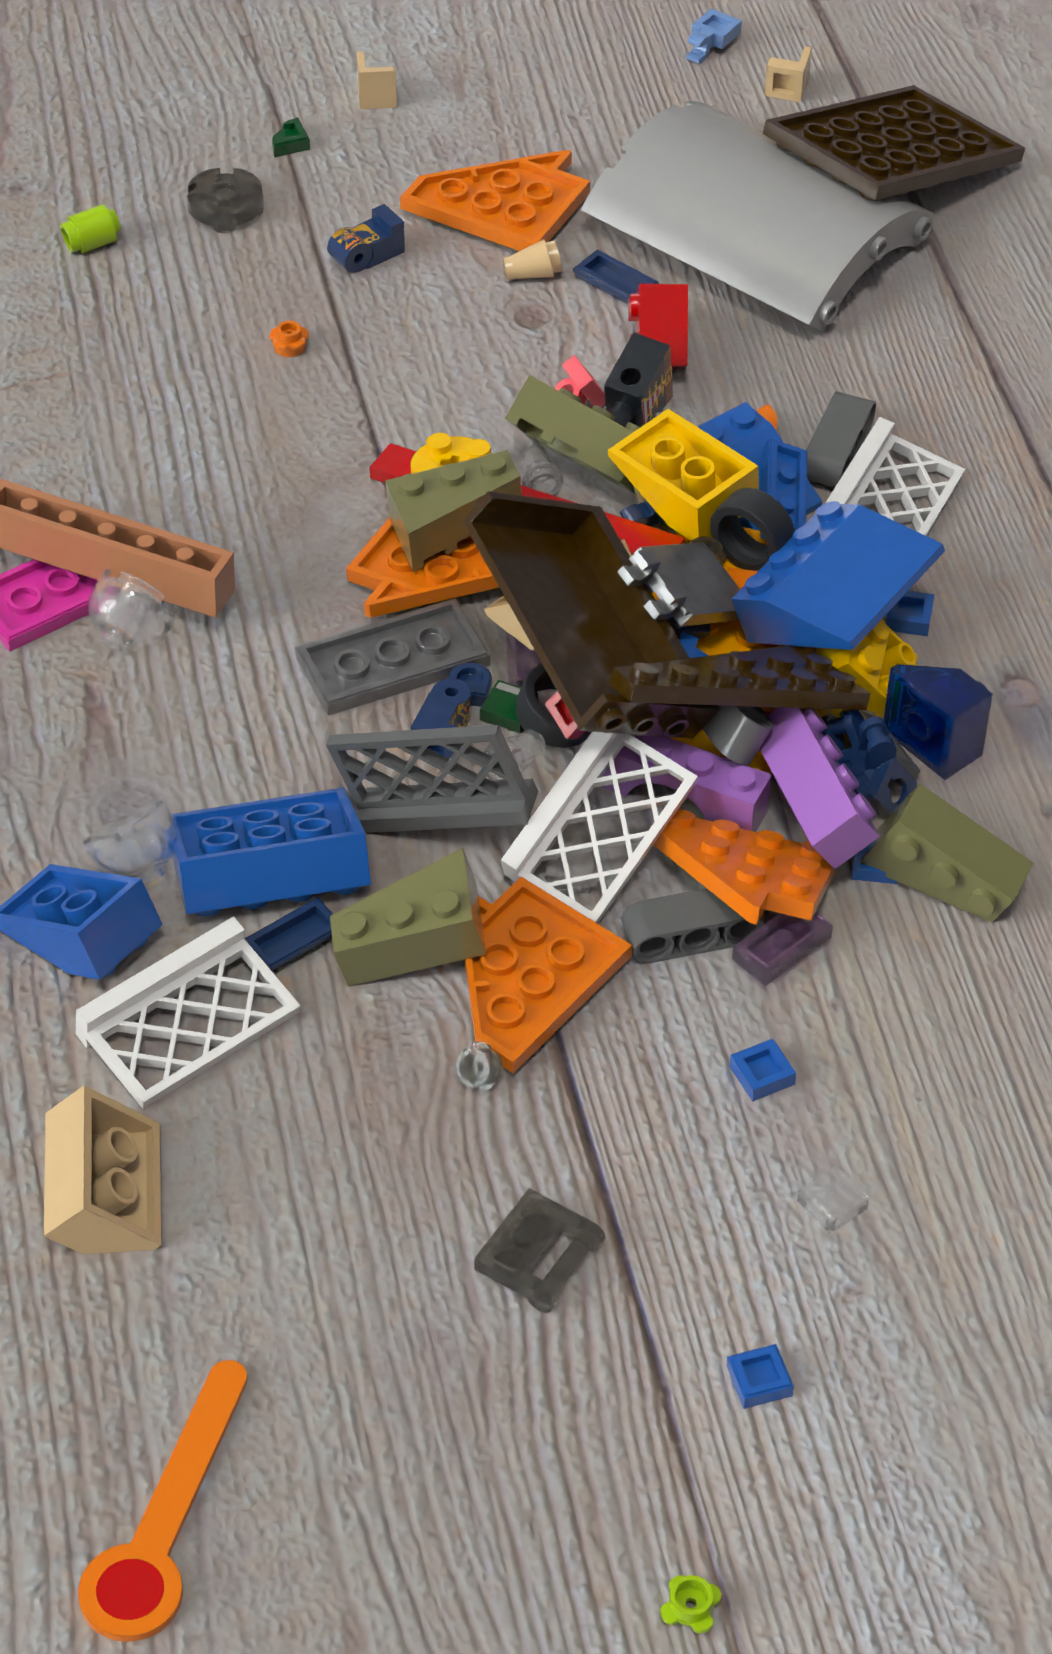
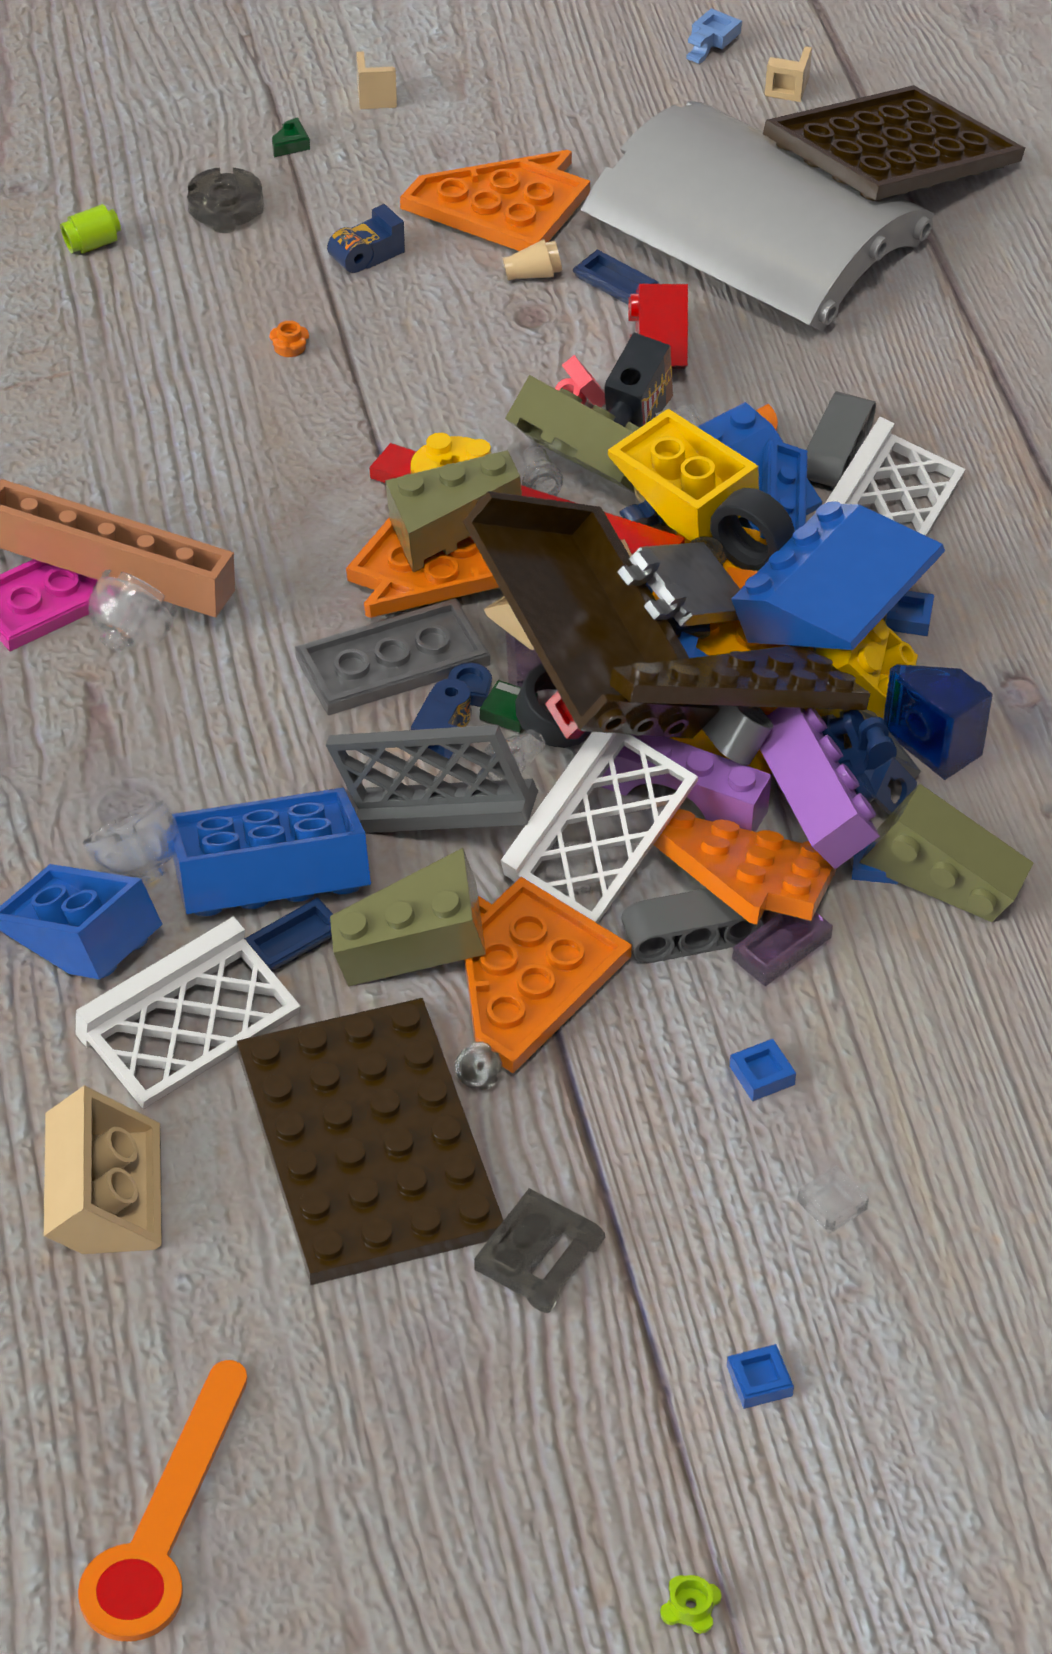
none -> dark brown plate [236,998,506,1285]

